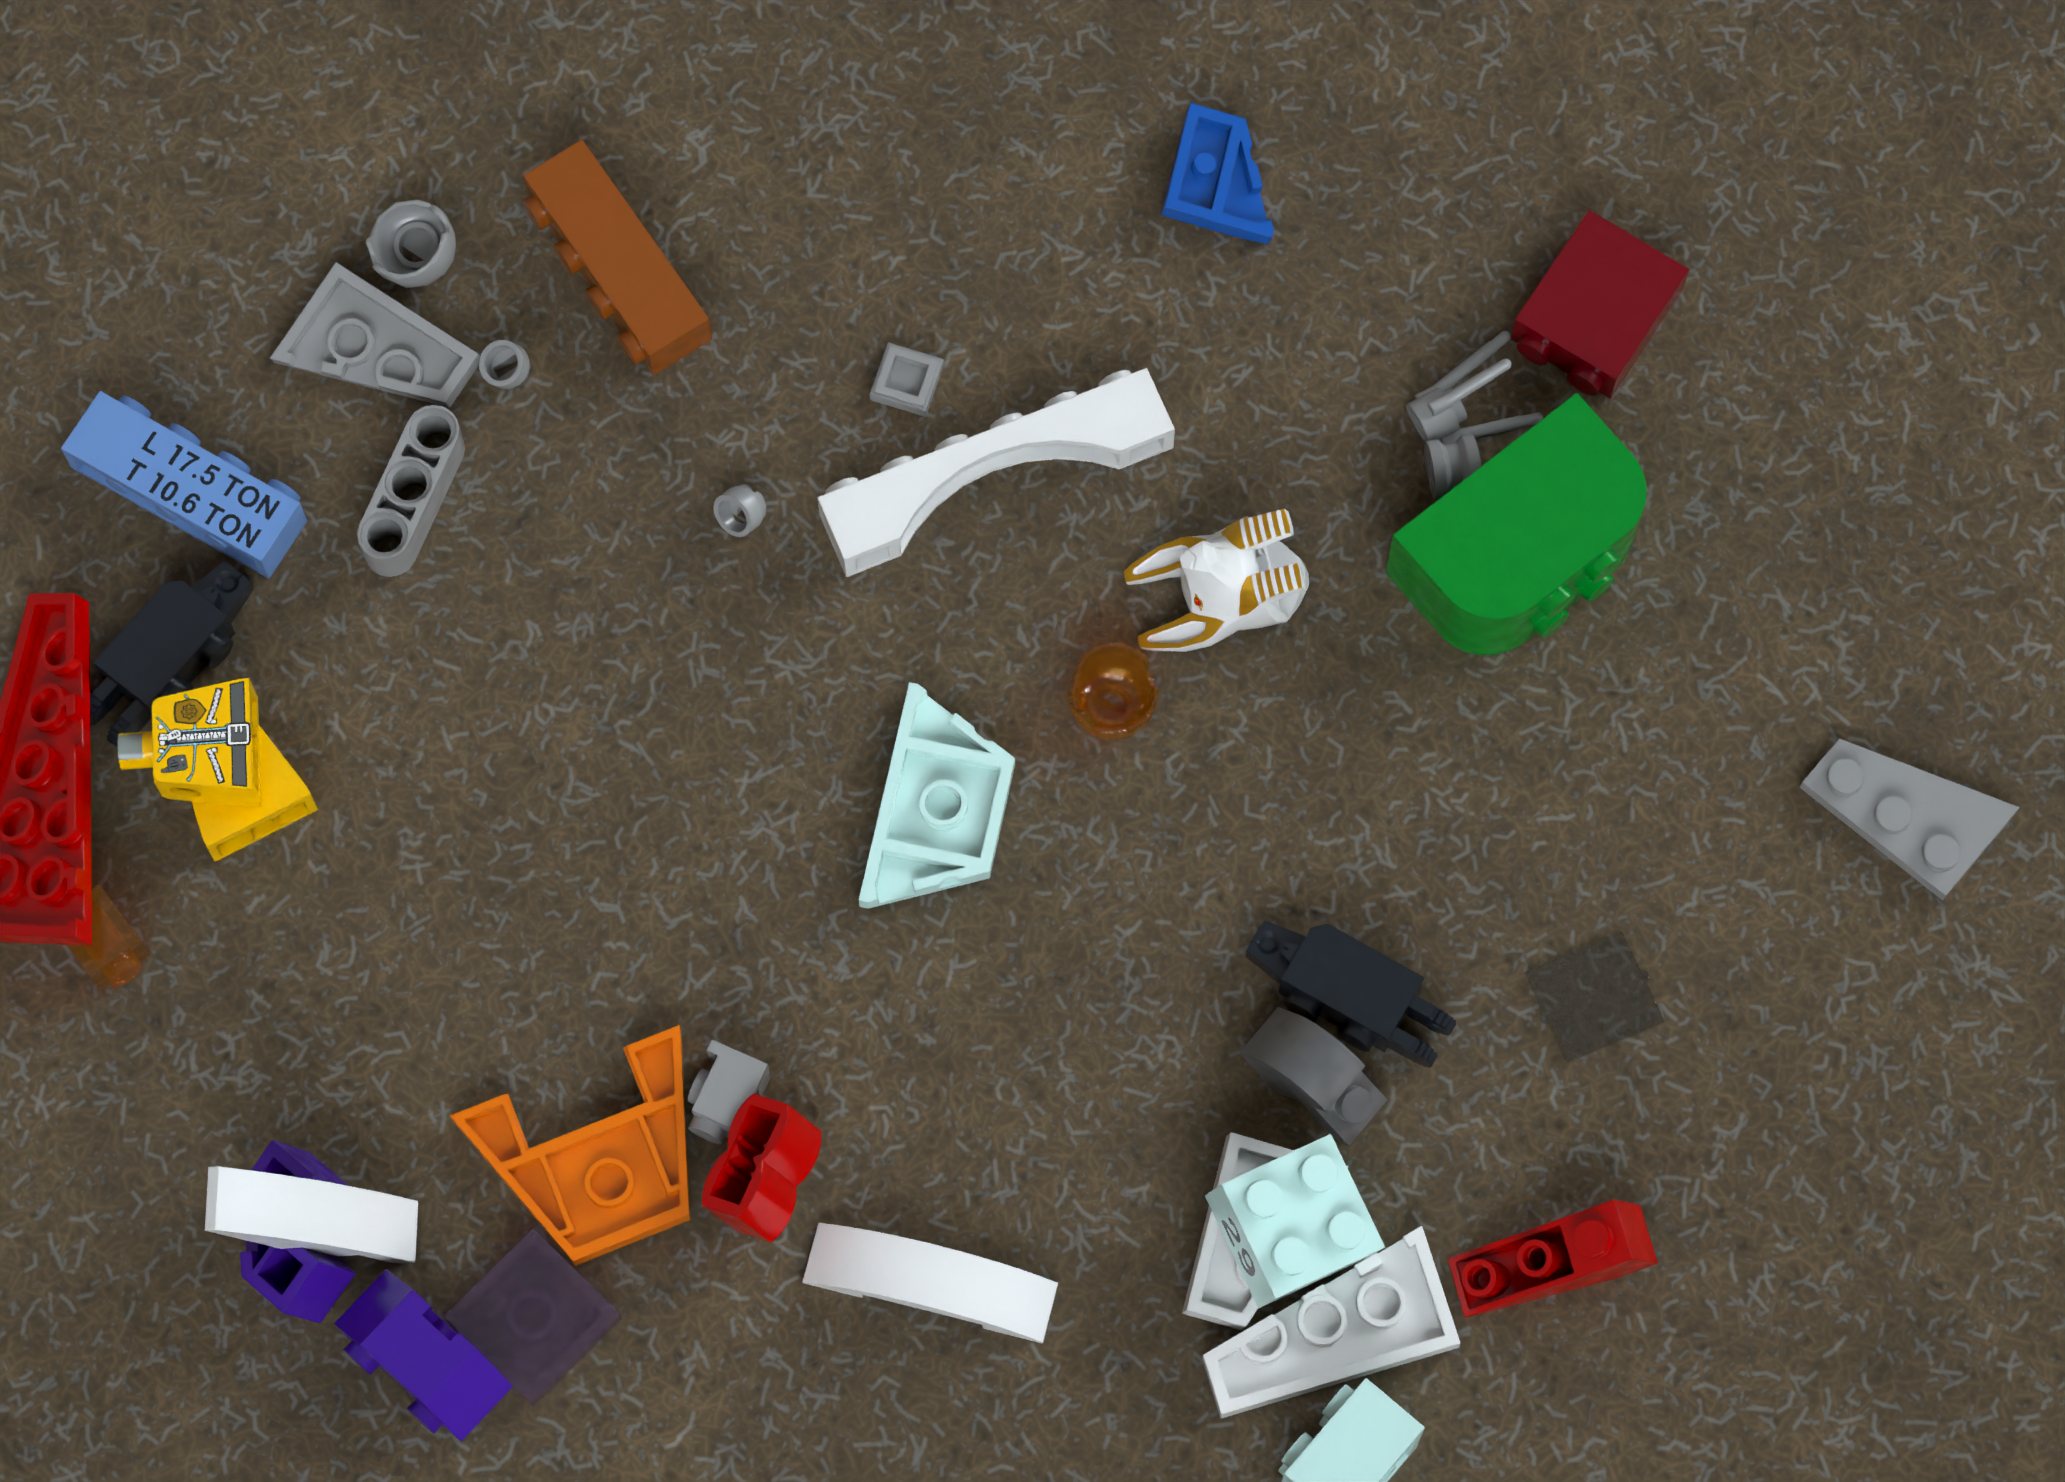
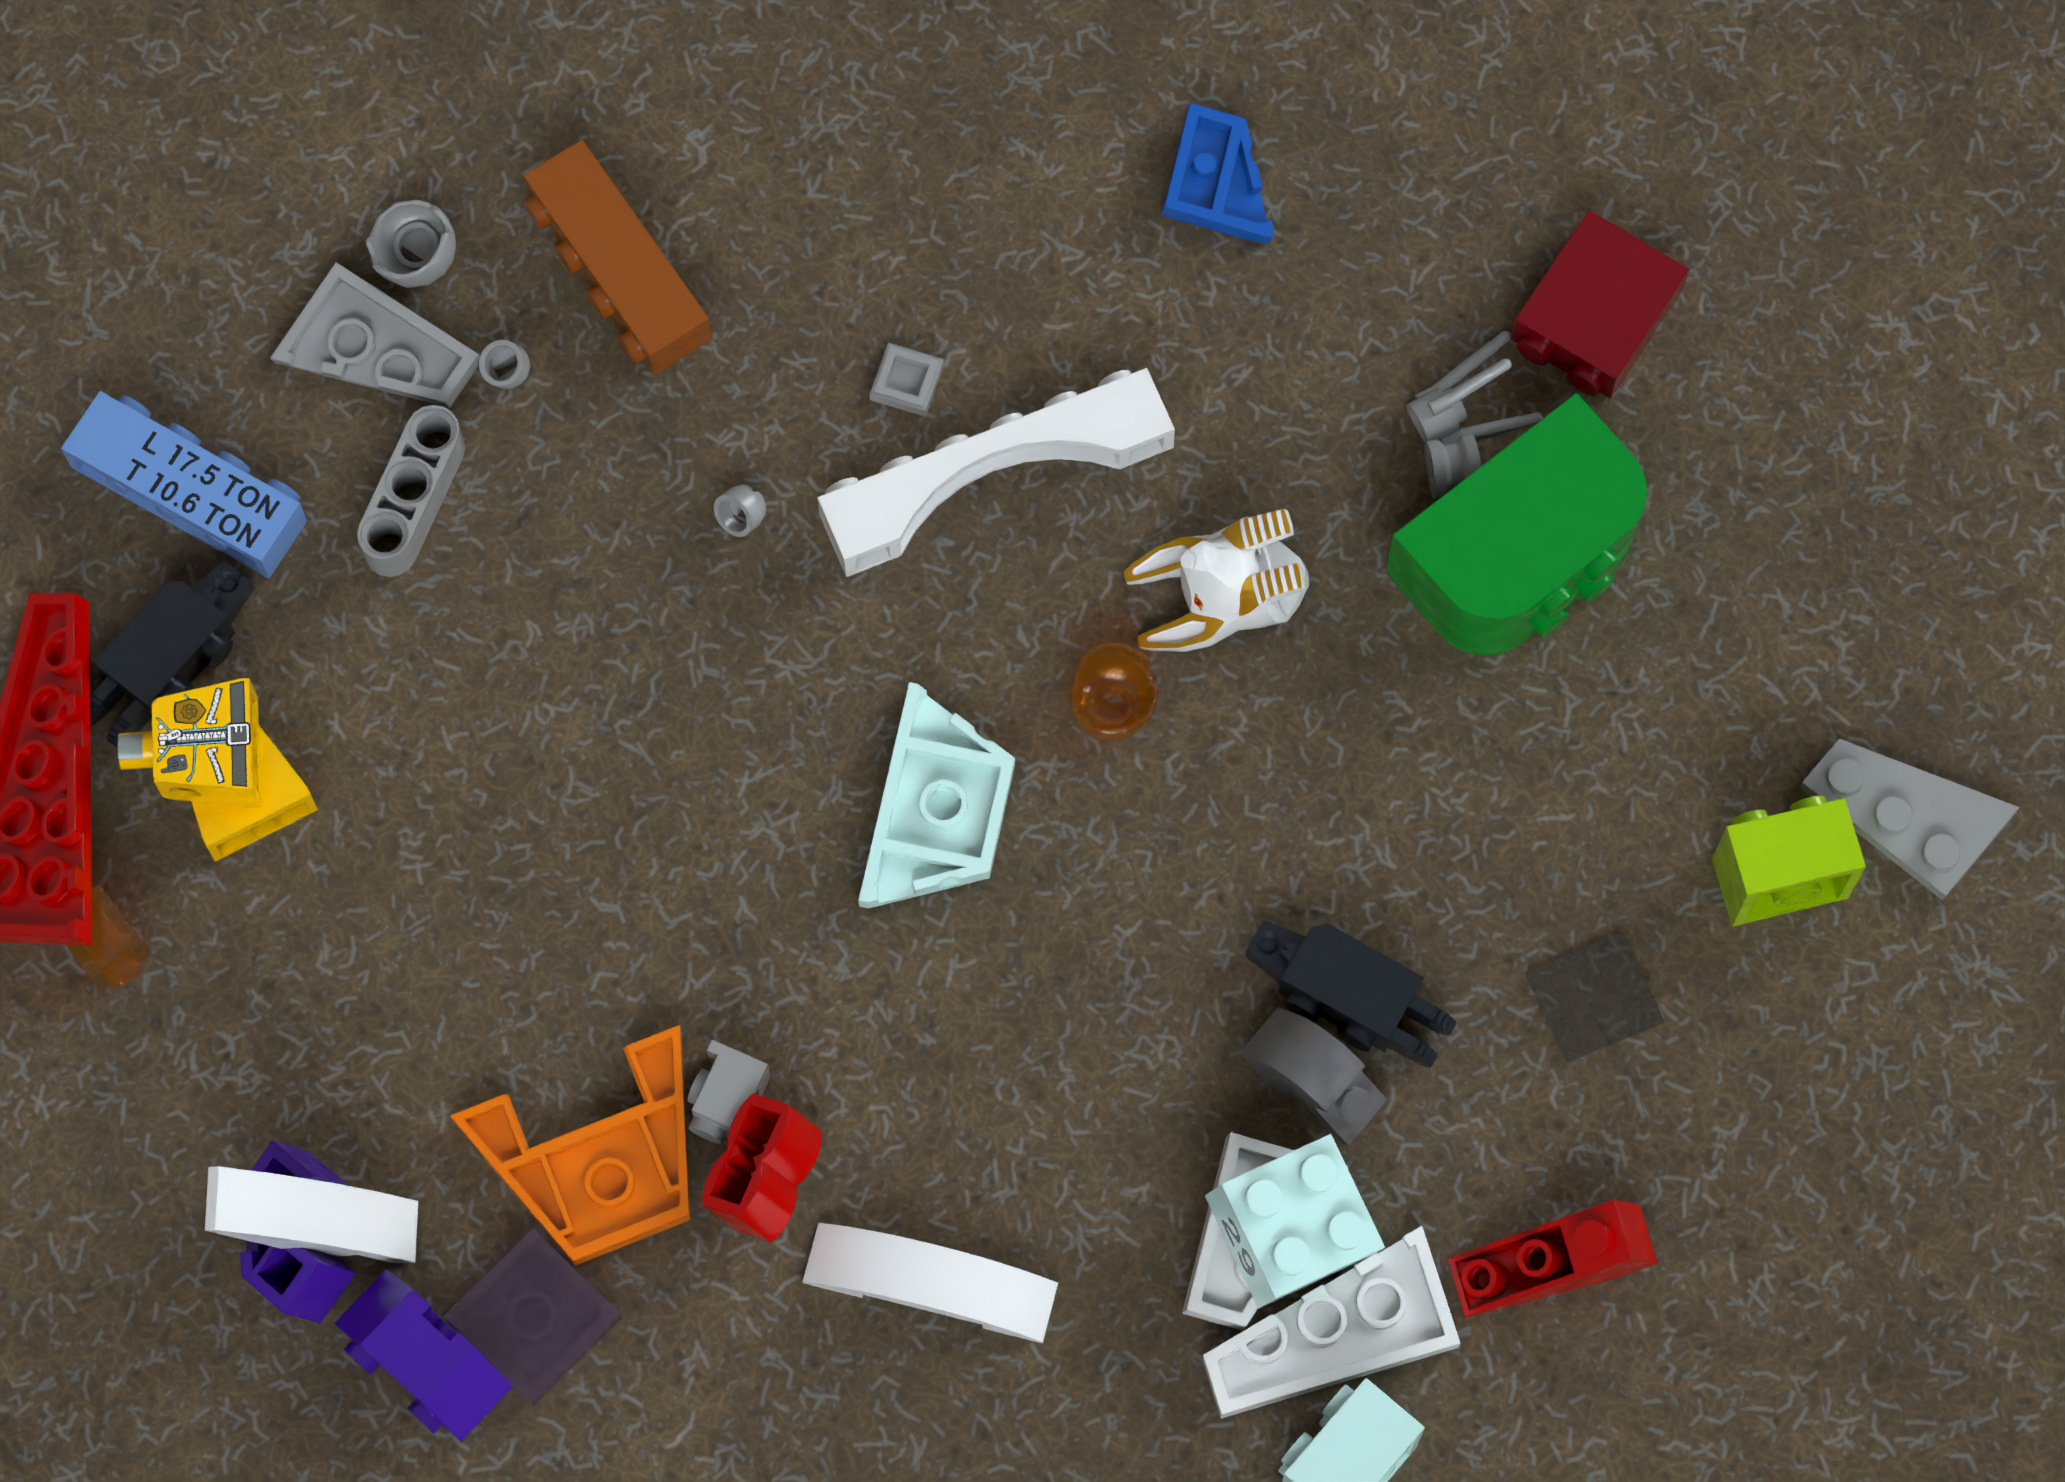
none -> lime brick [1712,796,1866,927]

